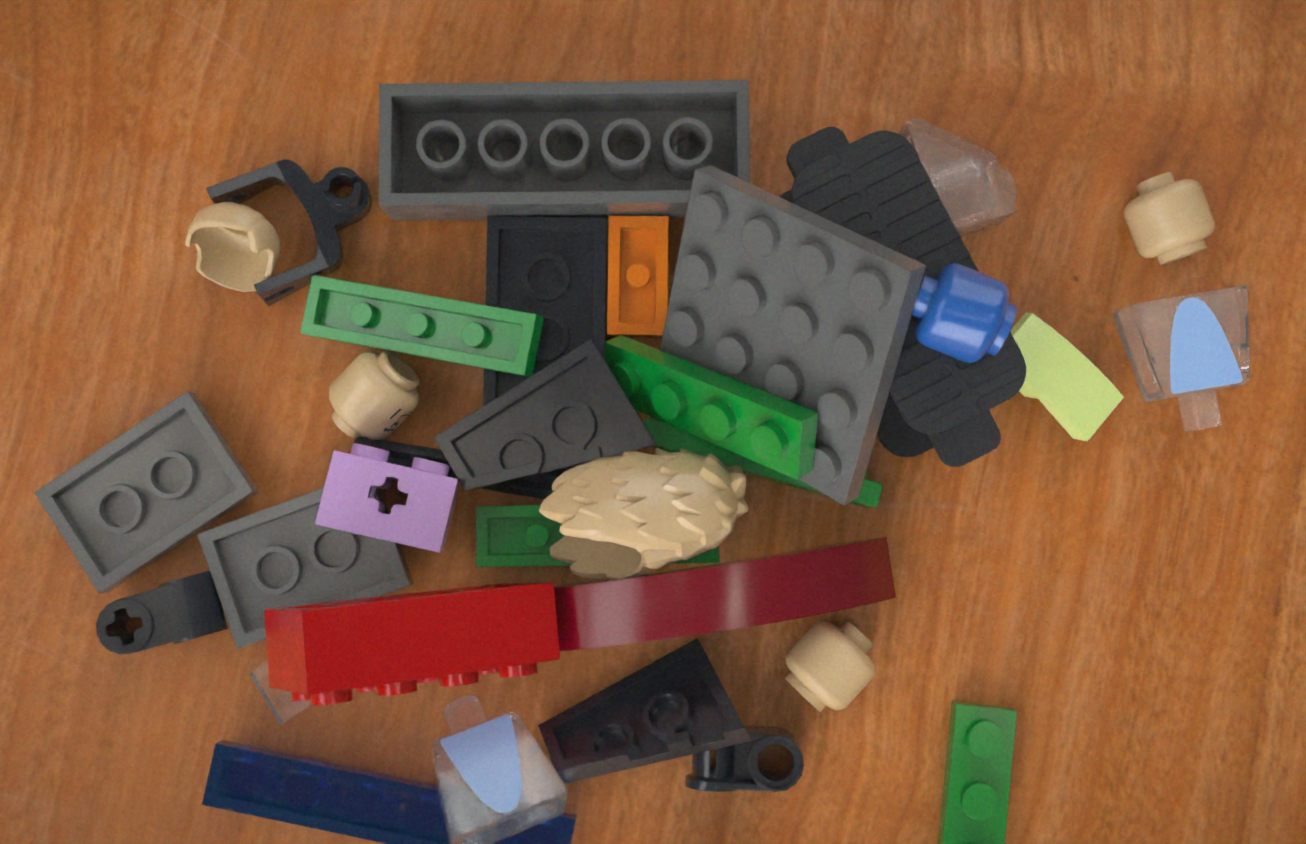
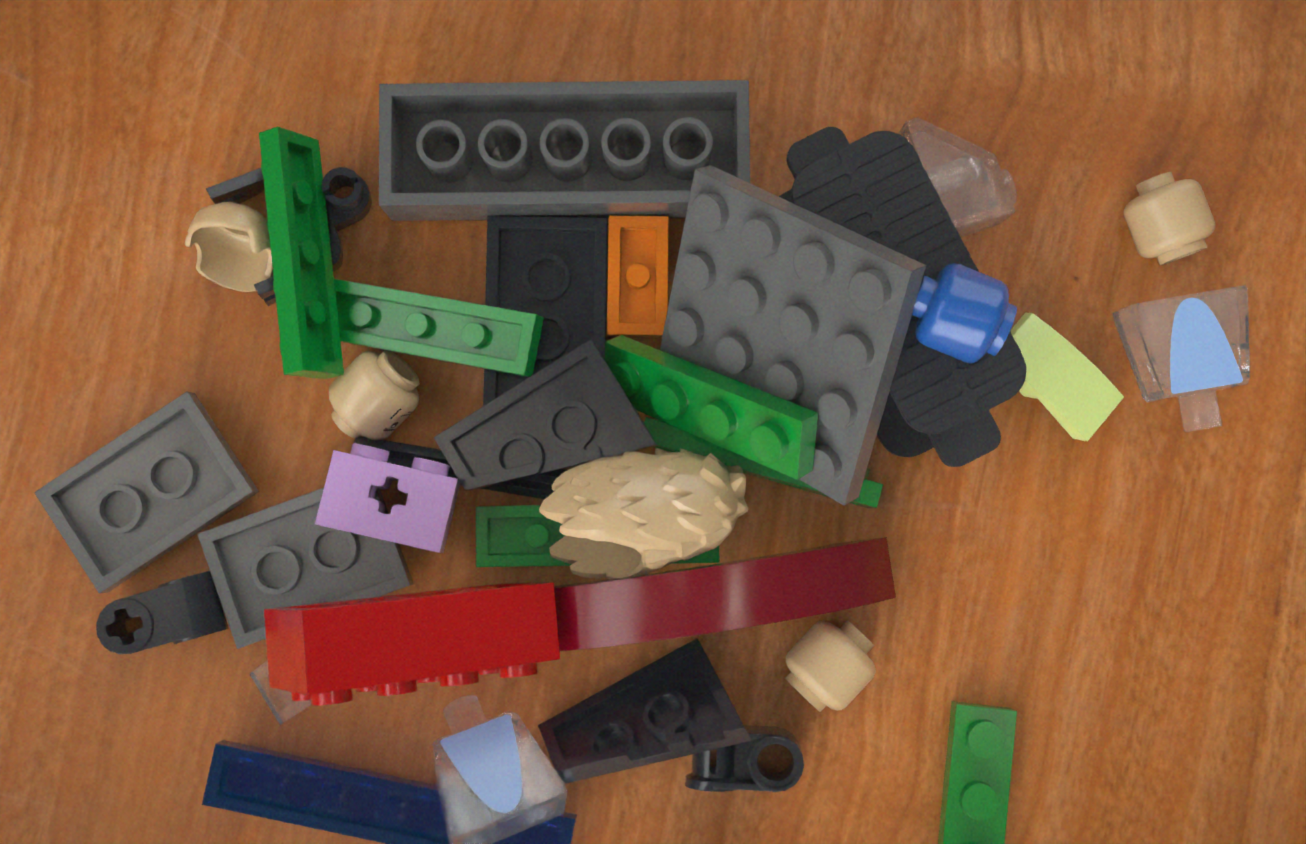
none -> green plate [259,126,344,379]

